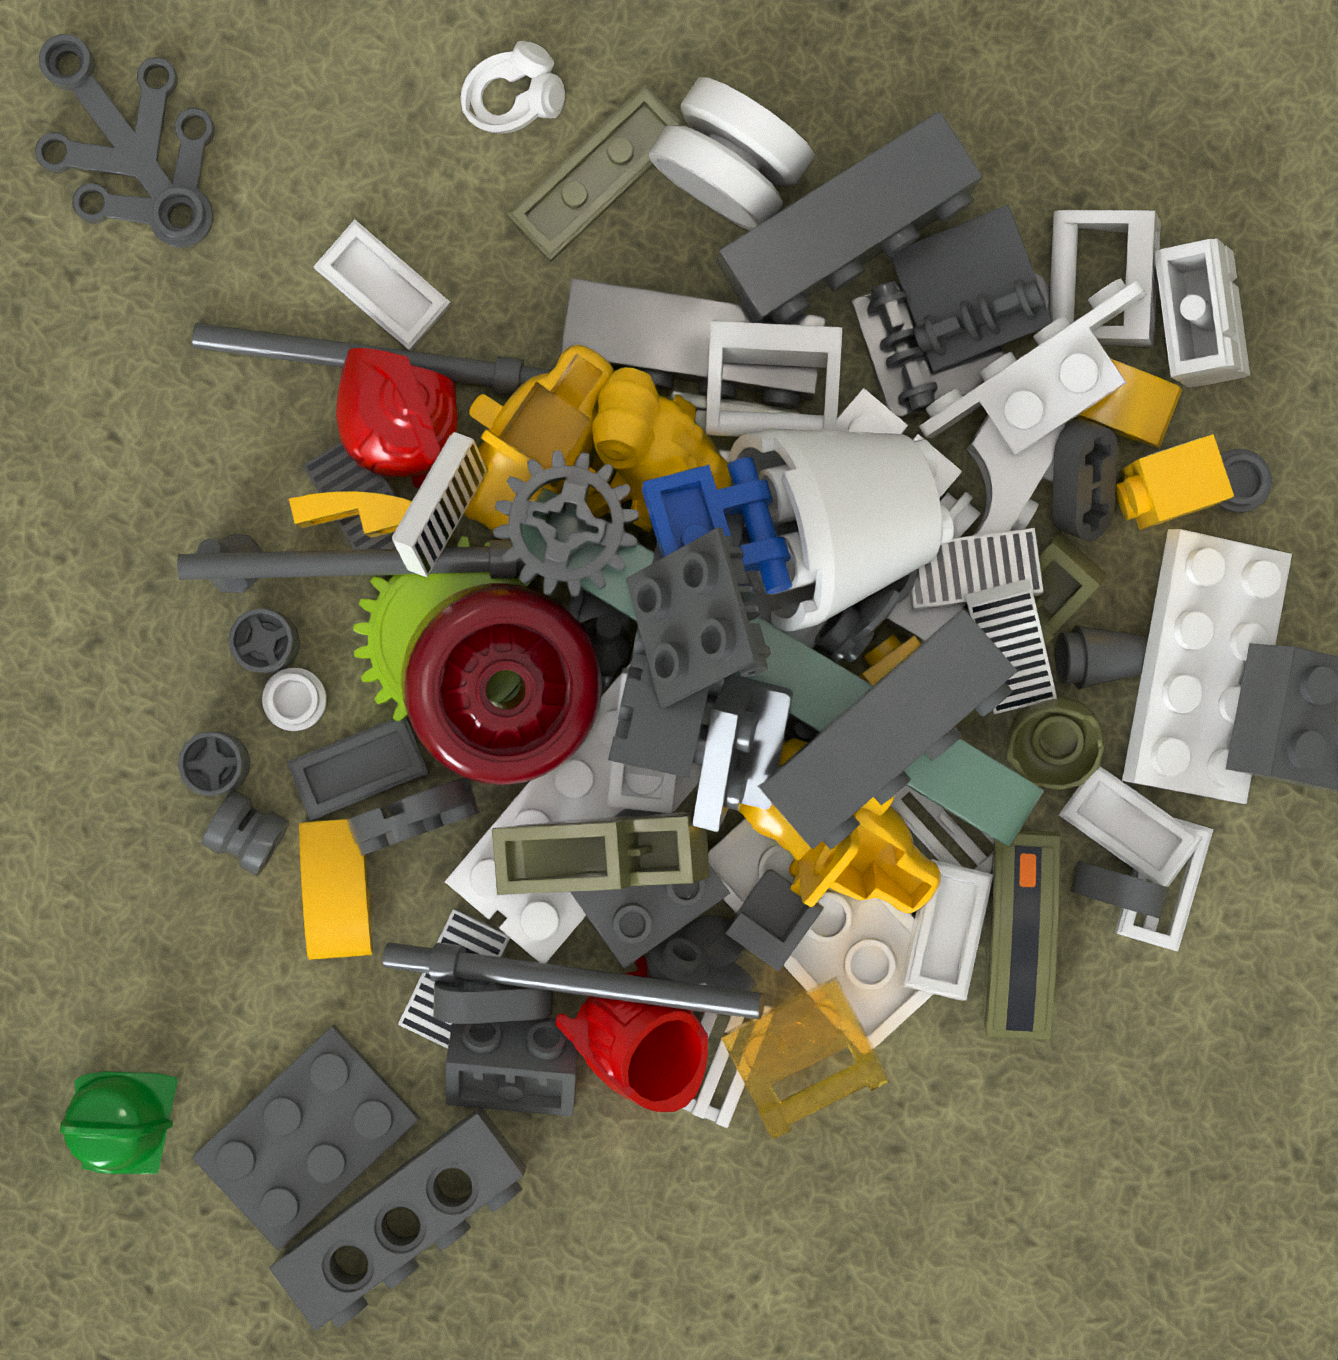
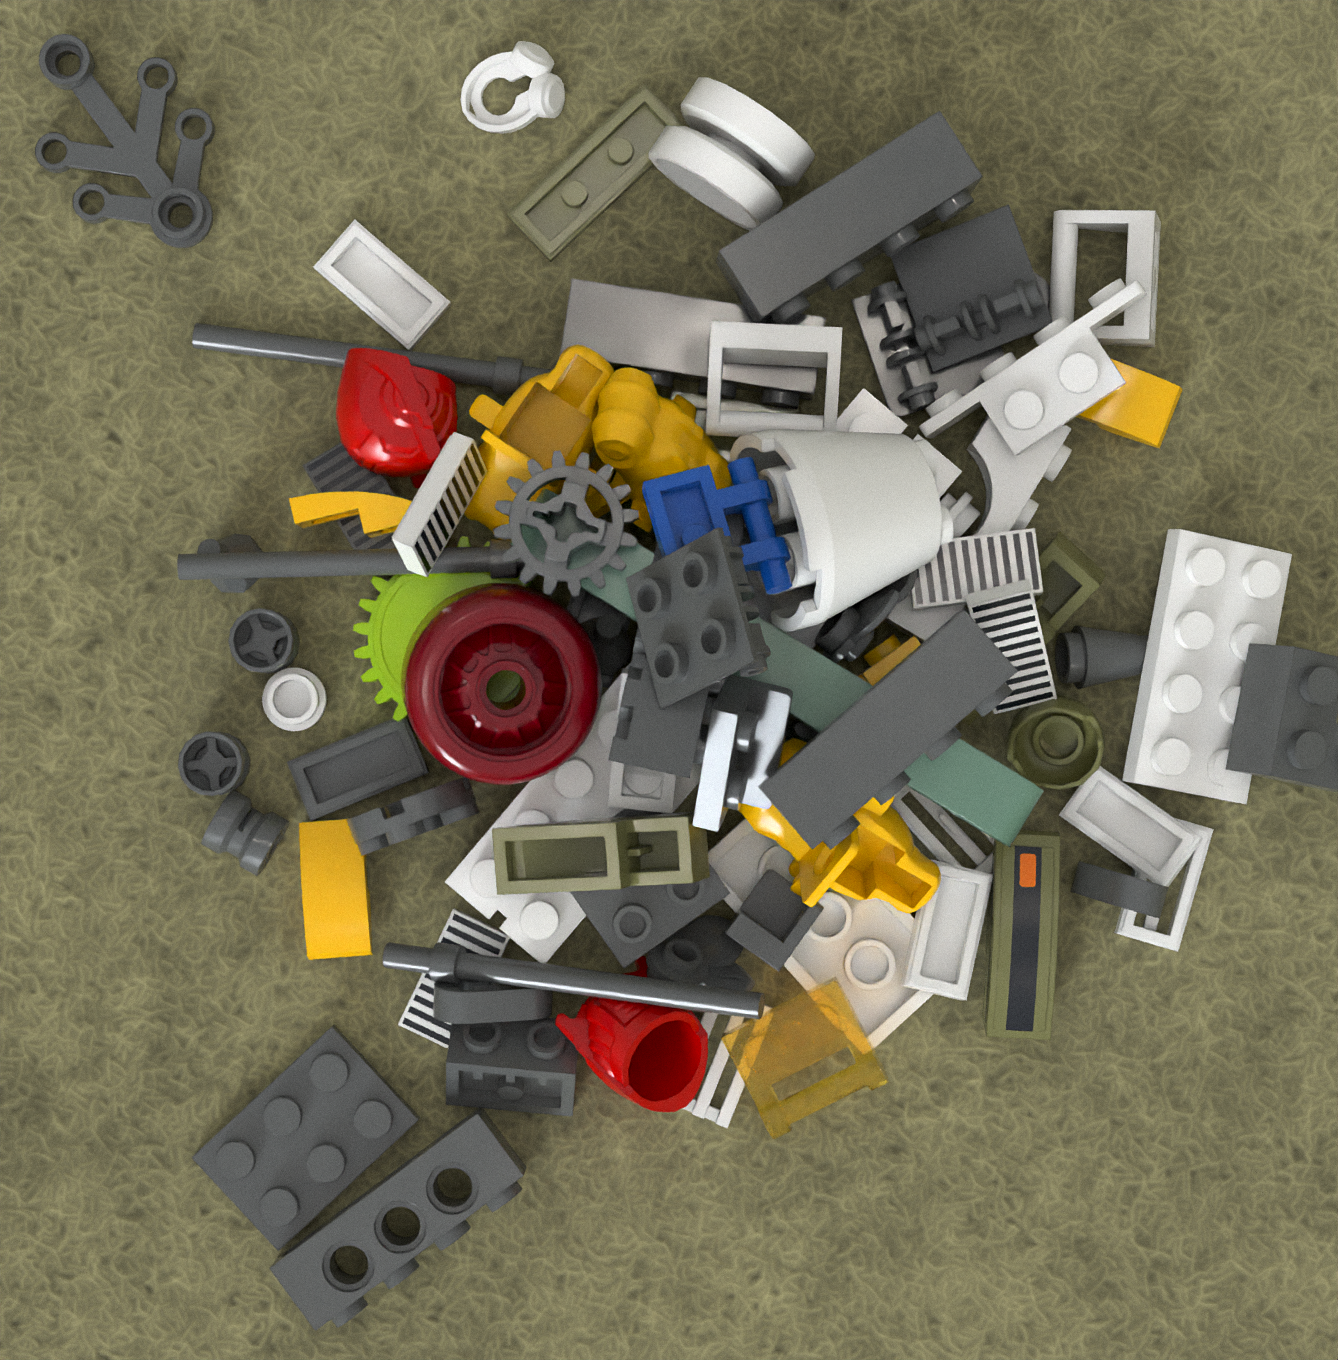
green piece [60,1071,178,1175] -> none
dark grey beam [1052,418,1117,541] -> none
yellow brick [1115,434,1234,530] -> none
white brick [1154,238,1250,387] -> none
dark grey plate [1217,449,1272,513] -> none

